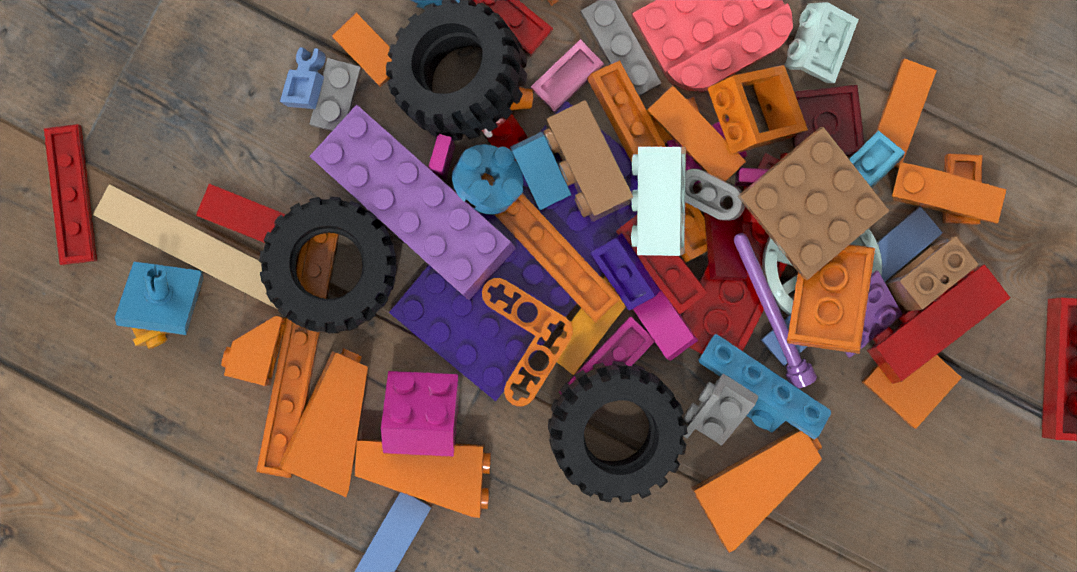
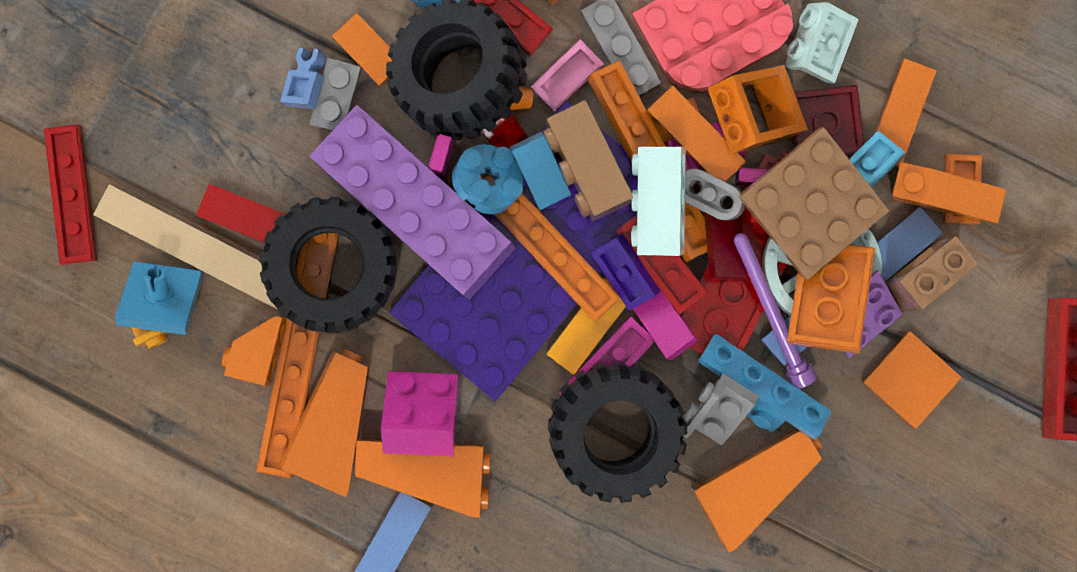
orange beam [482,278,573,407] -> none
red brick [867,264,1011,384] -> none

